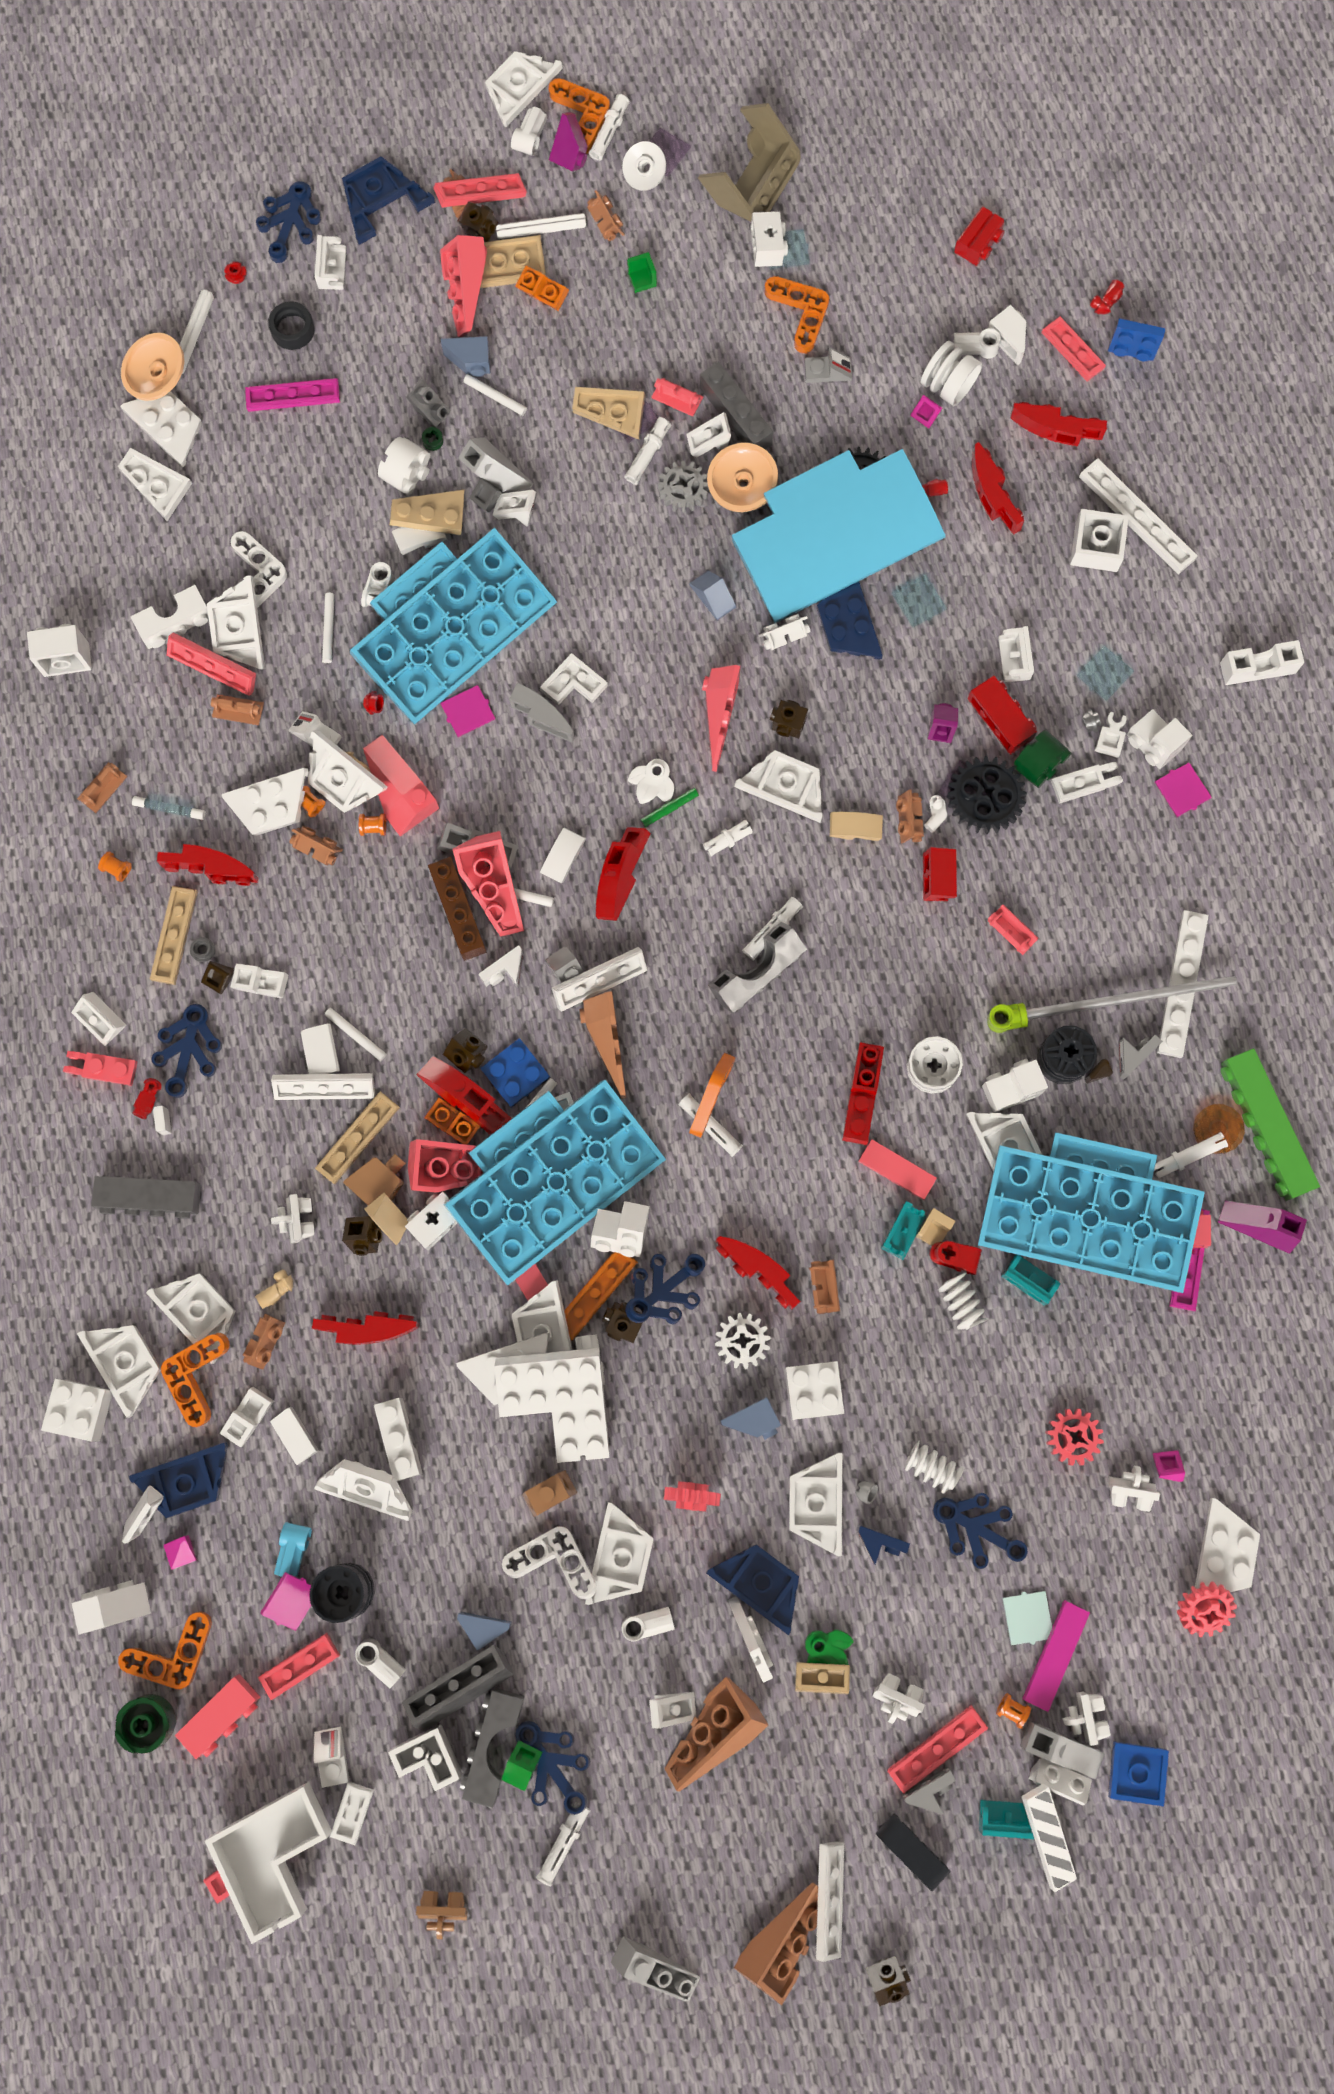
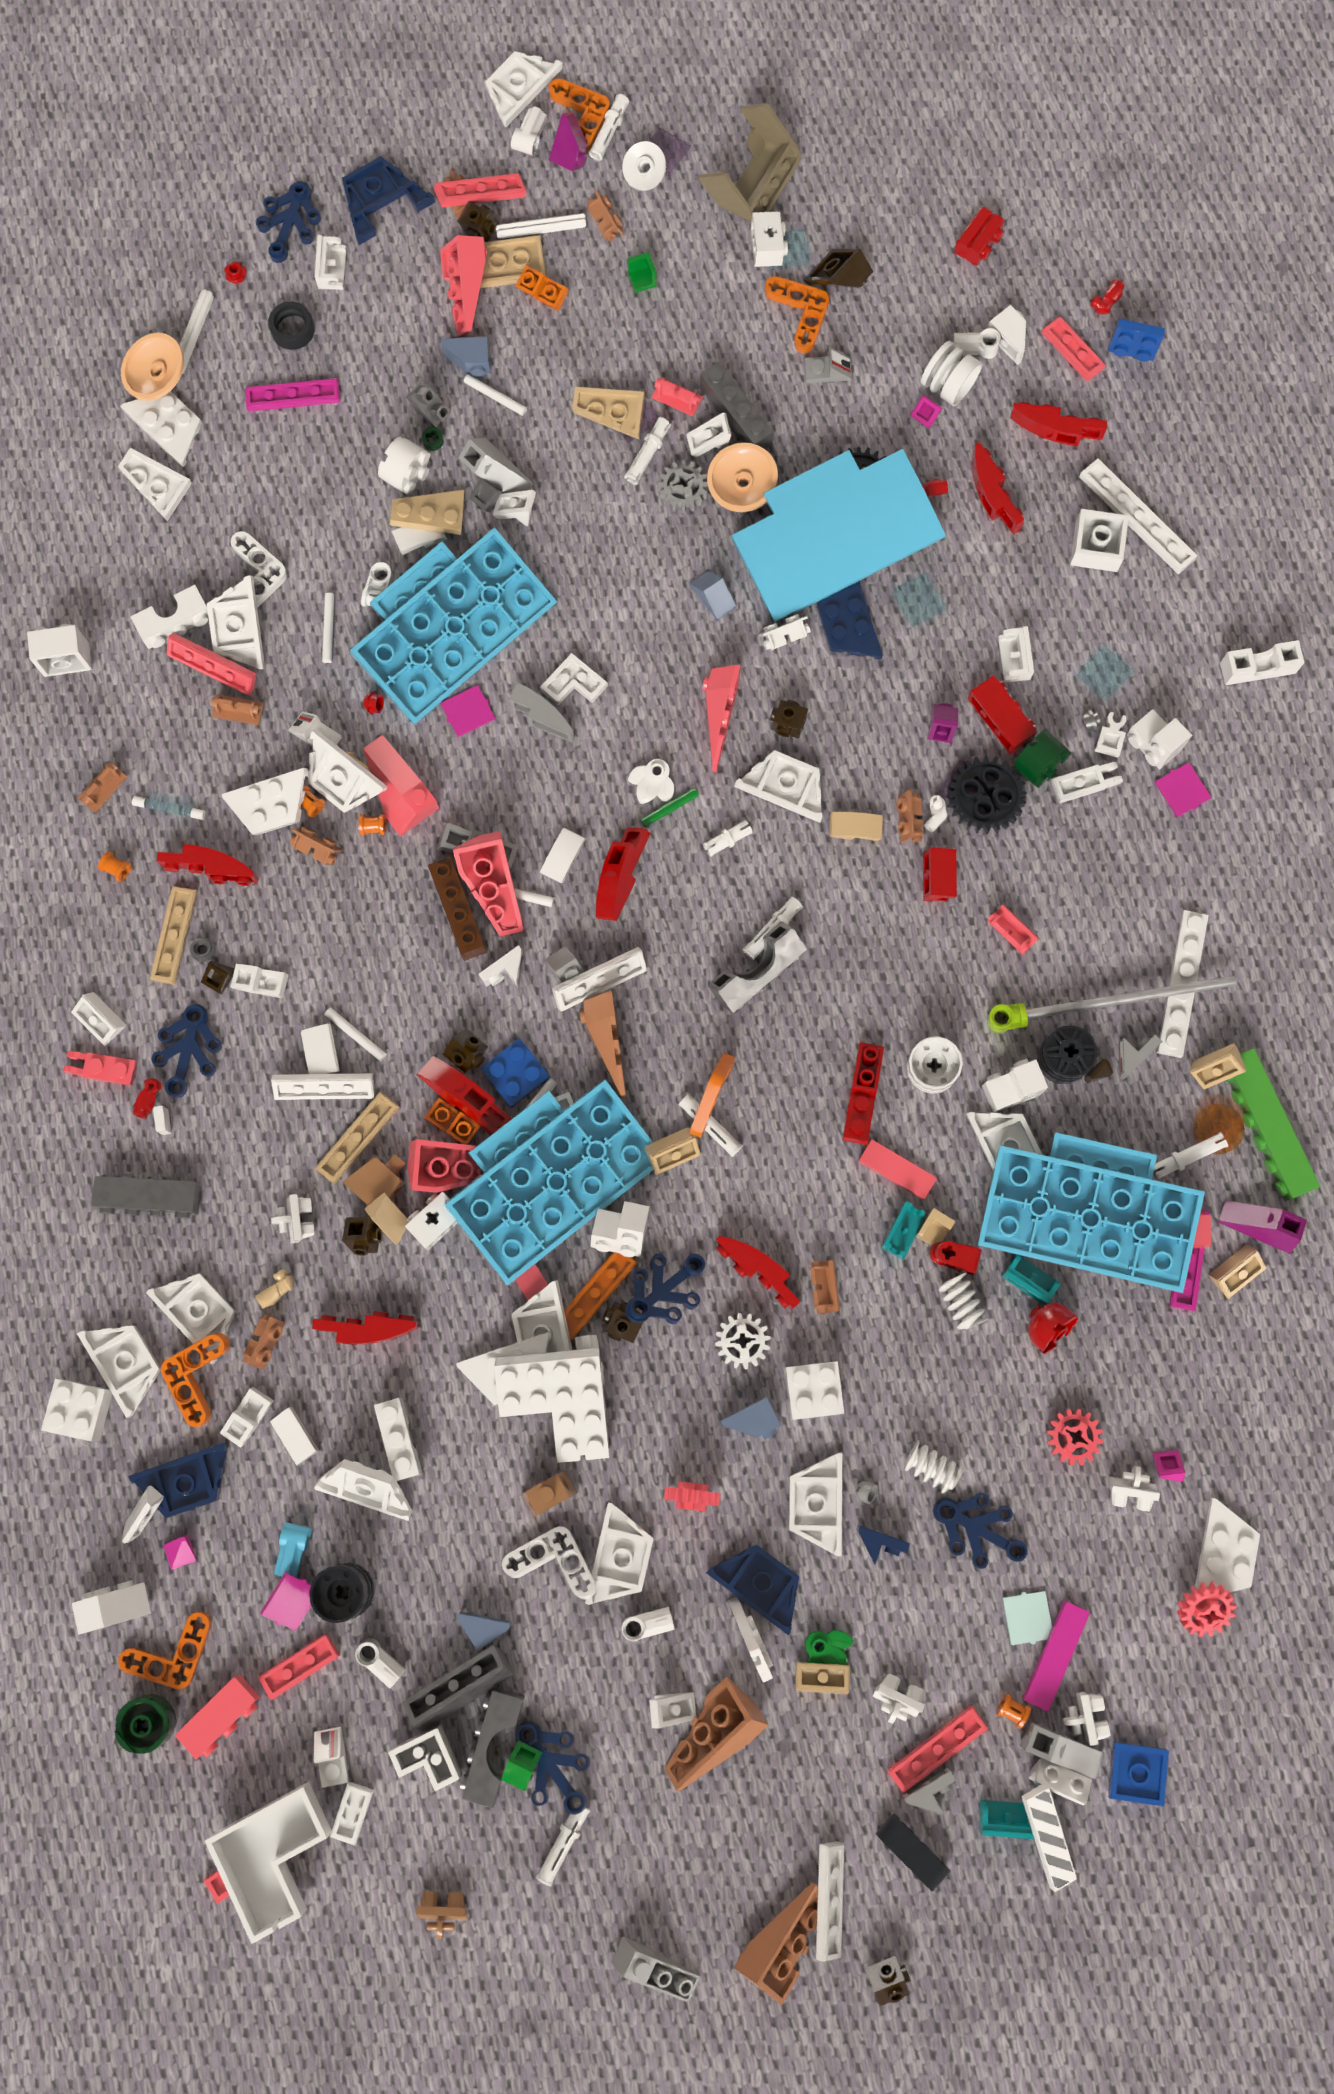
none -> tan slope [644,1128,701,1175]
none -> dark brown slope [803,249,874,288]
none -> red cylinder [1028,1303,1078,1354]
none -> tan slope [1189,1043,1246,1089]
none -> tan slope [1208,1244,1267,1299]

